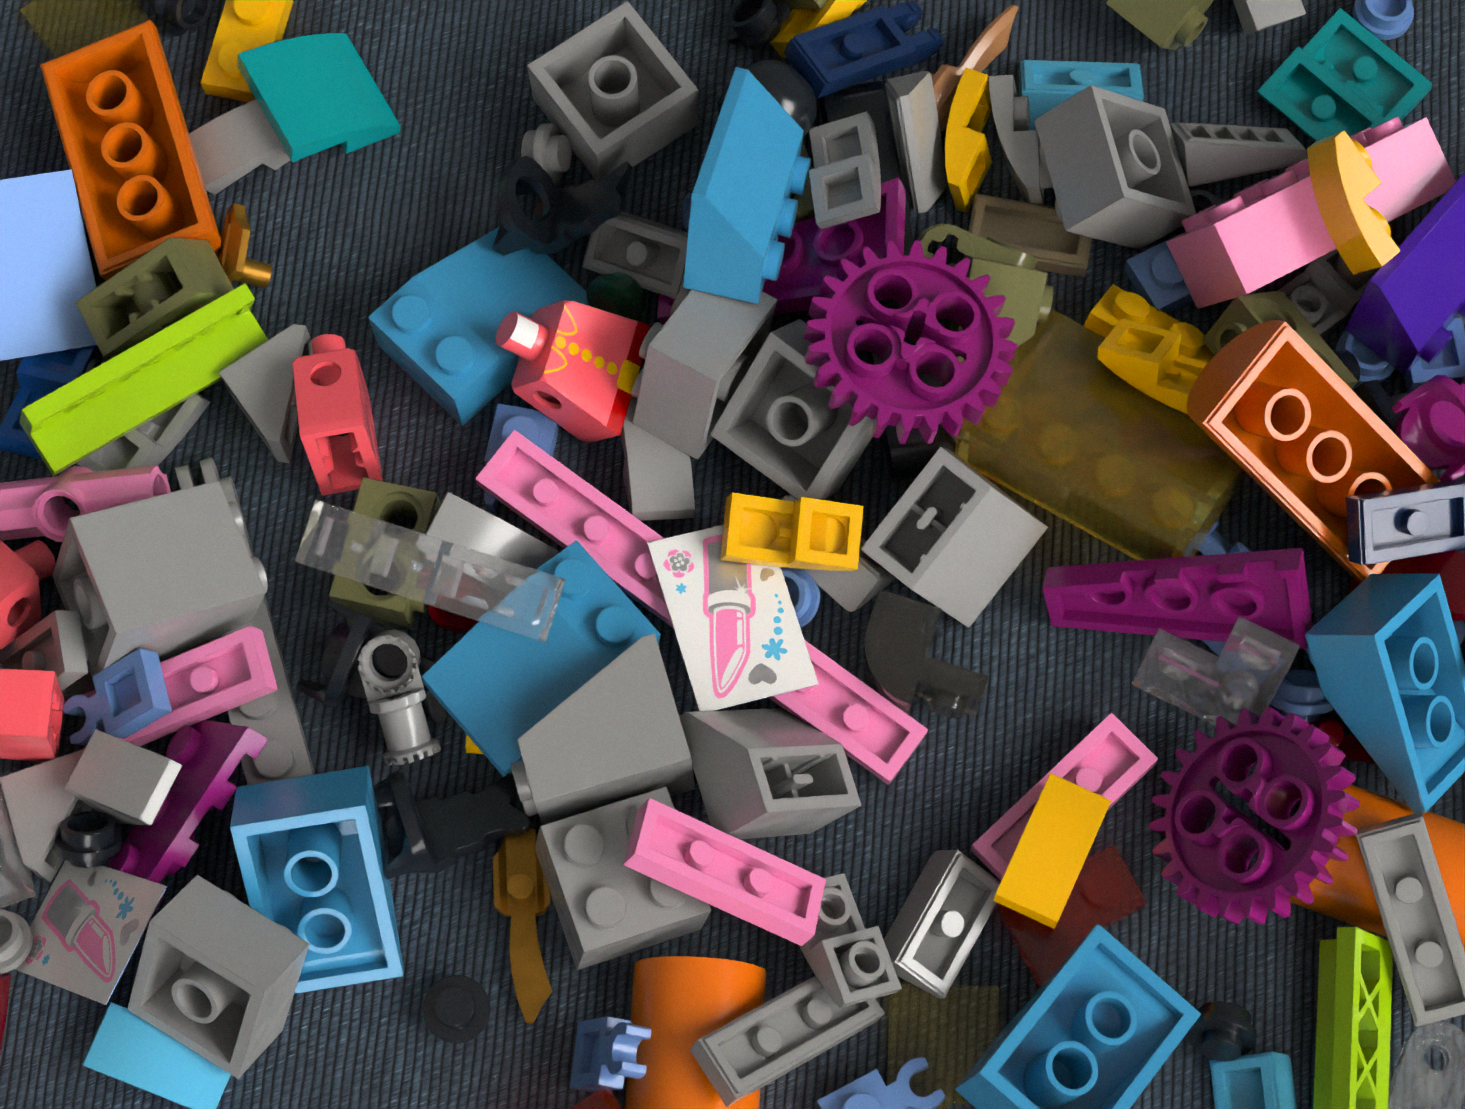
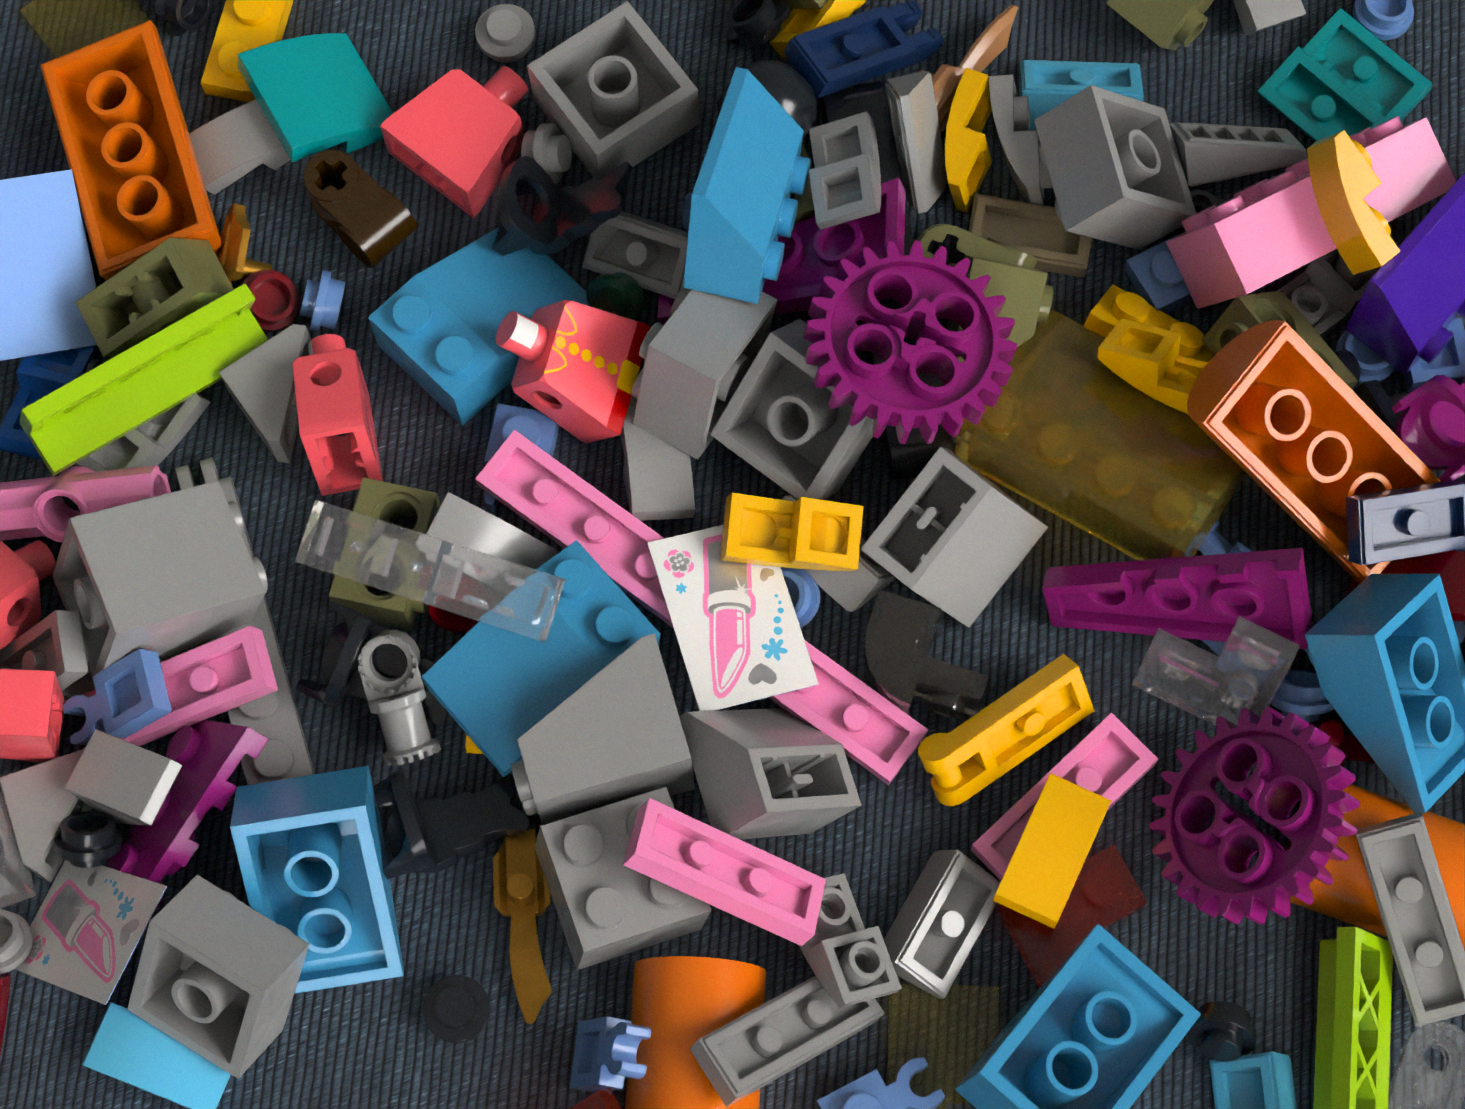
none -> dark red plate [242,270,300,332]
none -> medium blue plate [300,270,345,332]
none -> dark brown piece [303,150,418,268]
none -> coral torso [380,66,528,219]
none -> light grey plate [475,4,535,63]
none -> yellow plate [918,654,1094,806]

